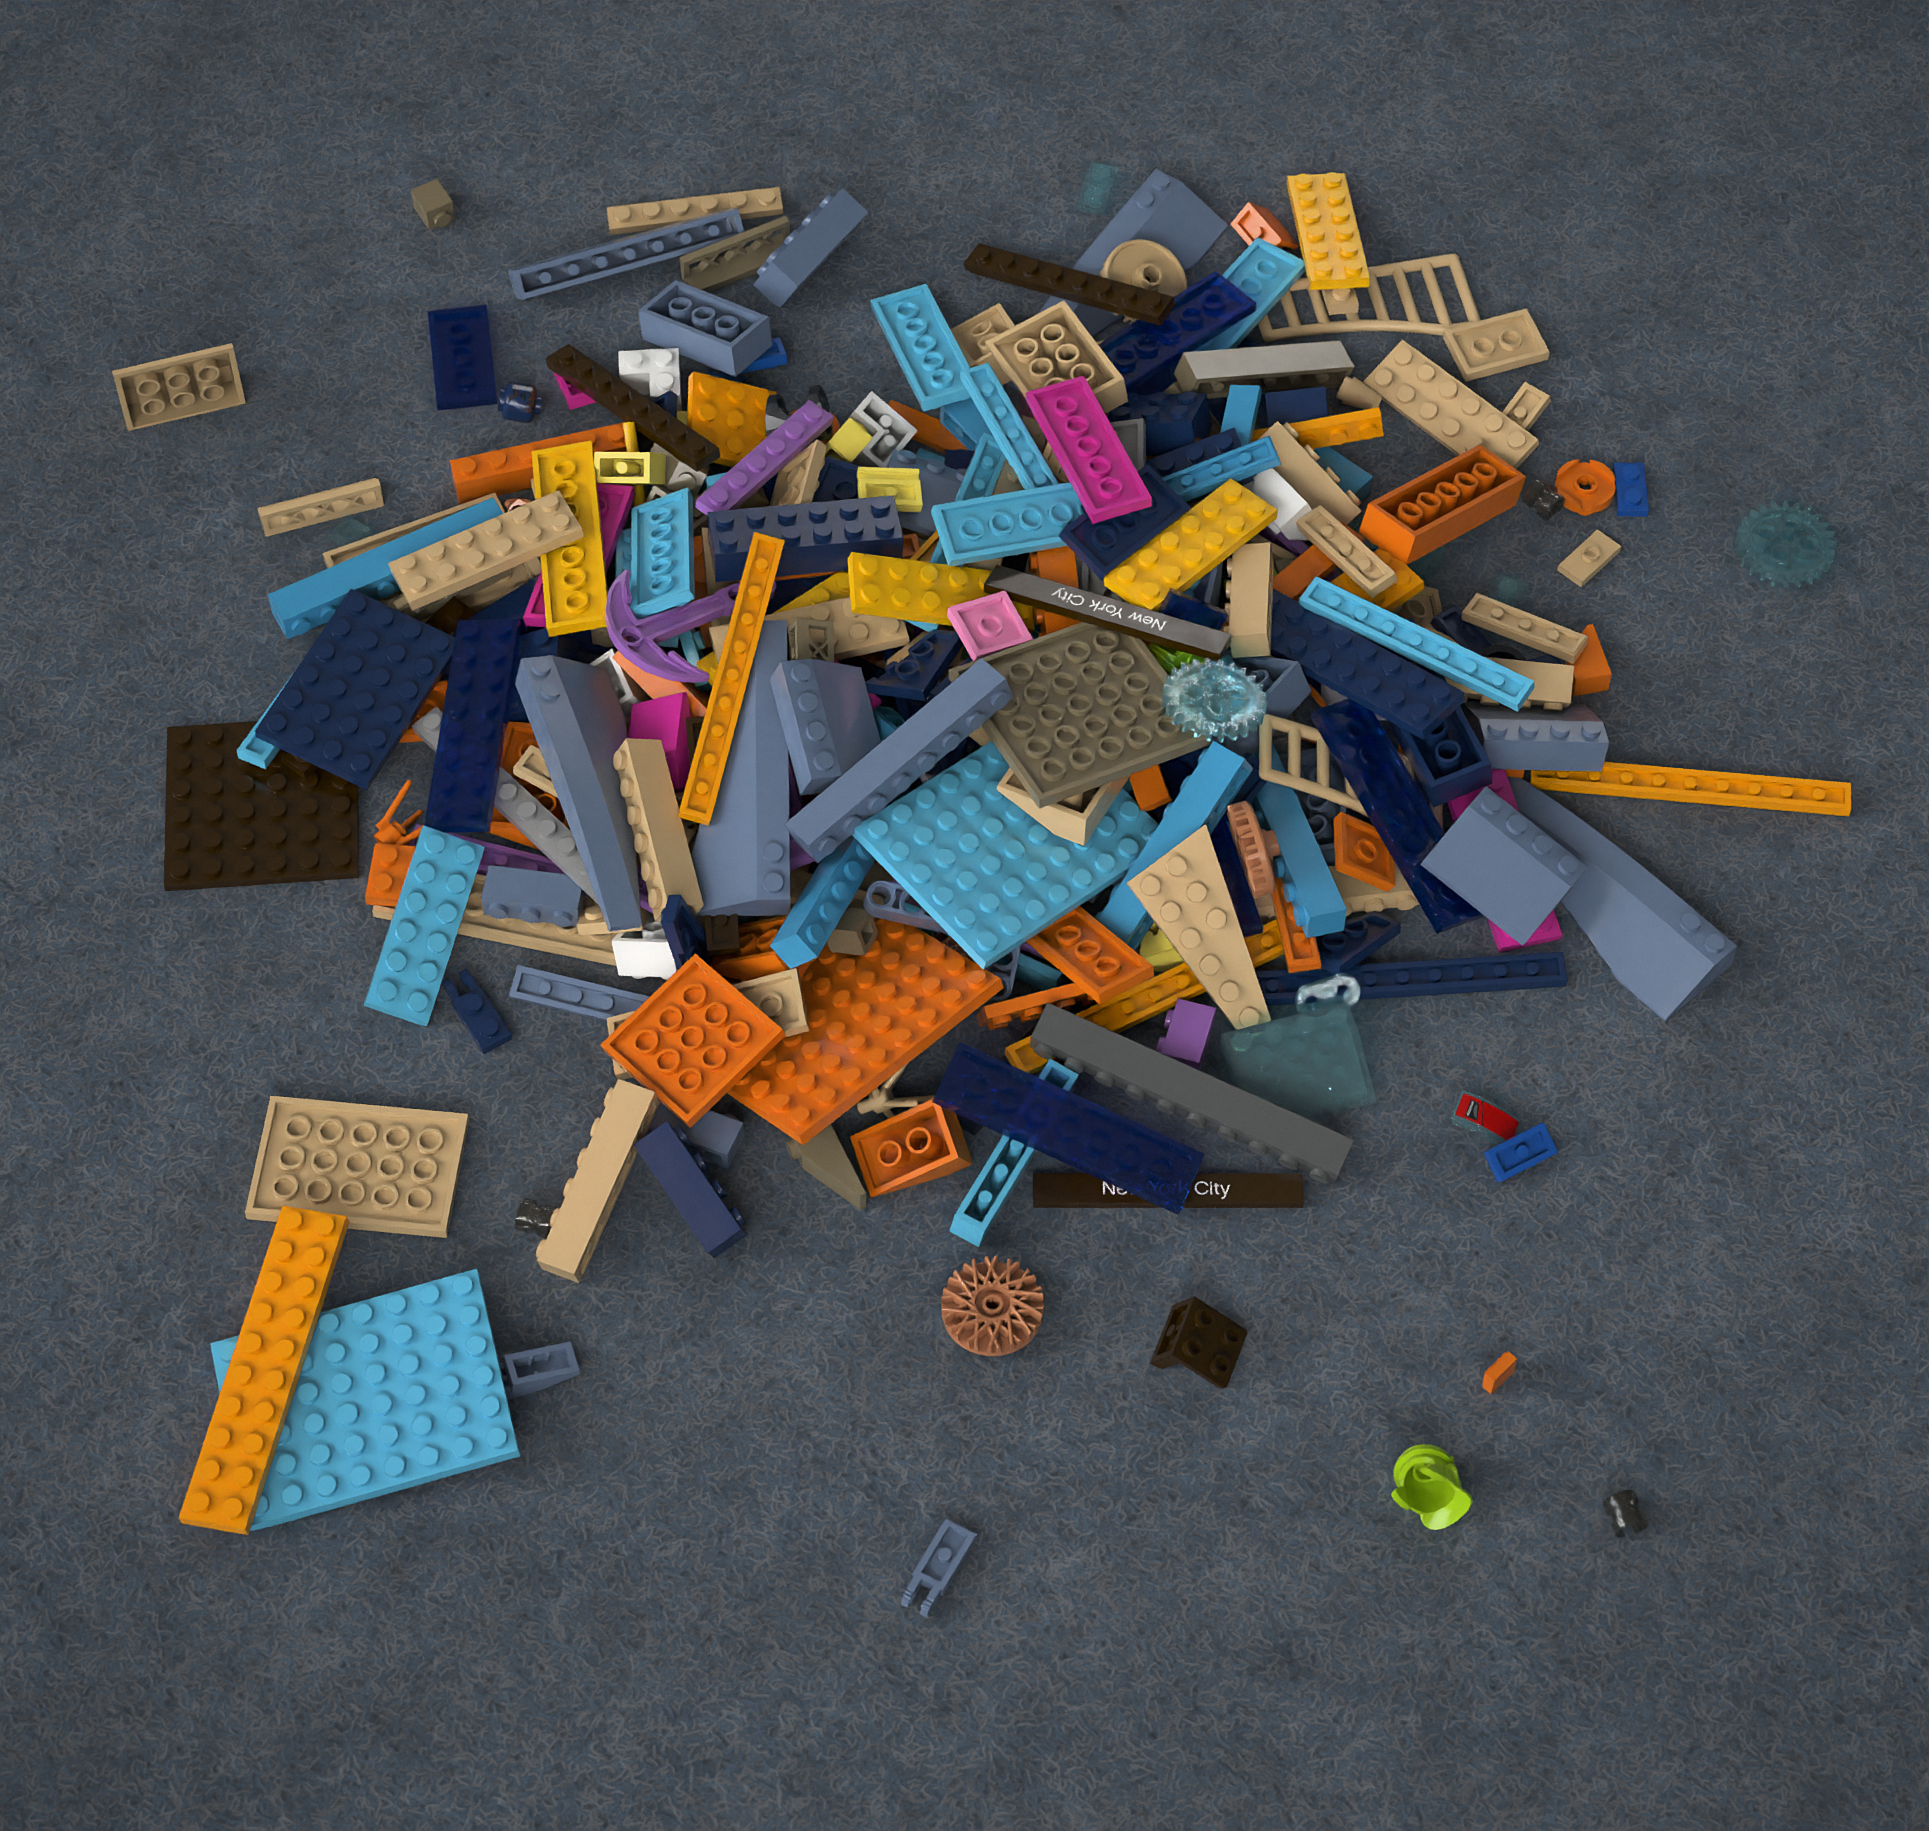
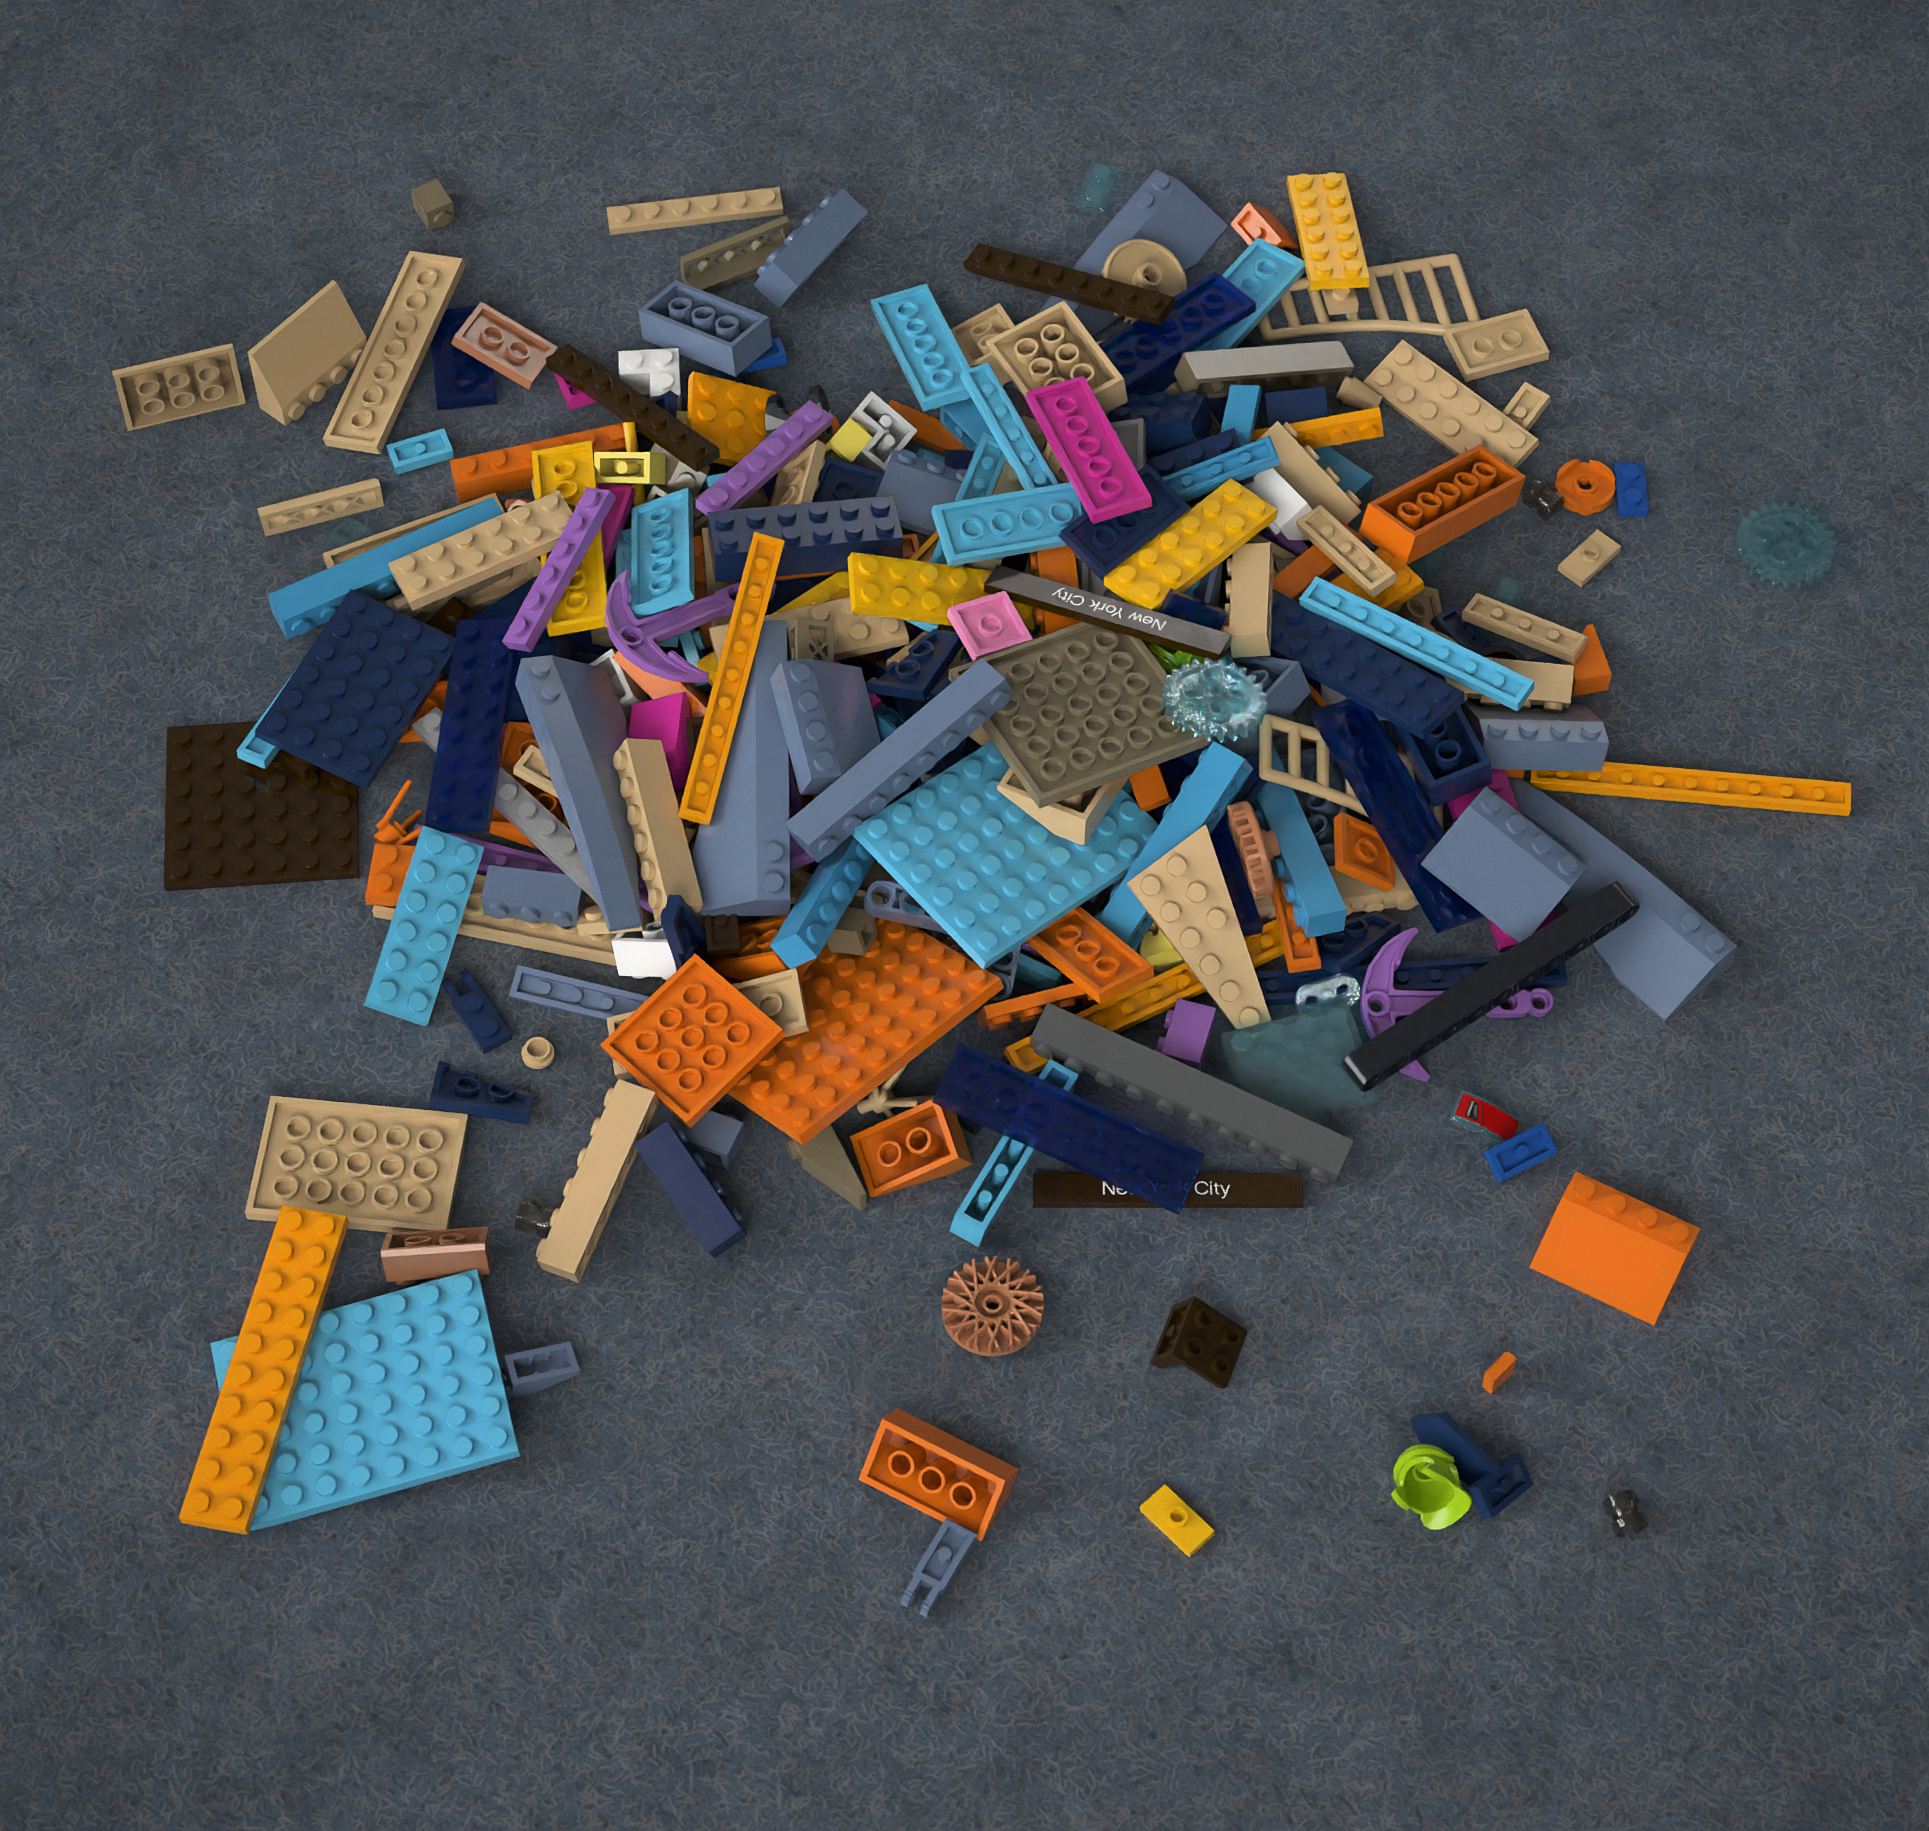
dark blue head [498,382,543,423] -> none
sand blue brick [508,207,744,300] -> none
light yellow plate [856,467,923,513] -> none
none -> tan slope [248,280,367,426]
none -> tan plate [323,251,466,454]
none -> nougat slope [381,1226,491,1286]
none -> medium azure plate [386,428,454,475]
none -> dark blue wing [429,1060,534,1124]
none -> nougat plate [451,302,558,390]
none -> medium lavender plate [502,487,616,652]
none -> tan plate [521,1037,555,1069]
none -> orange slope [859,1408,1019,1542]
none -> yellow plate [1140,1484,1215,1558]
none -> black beam [1341,881,1640,1092]
none -> medium lavender piece [1360,927,1553,1082]
none -> dark blue piece [1410,1412,1533,1519]
none -> orange slope [1529,1171,1701,1326]

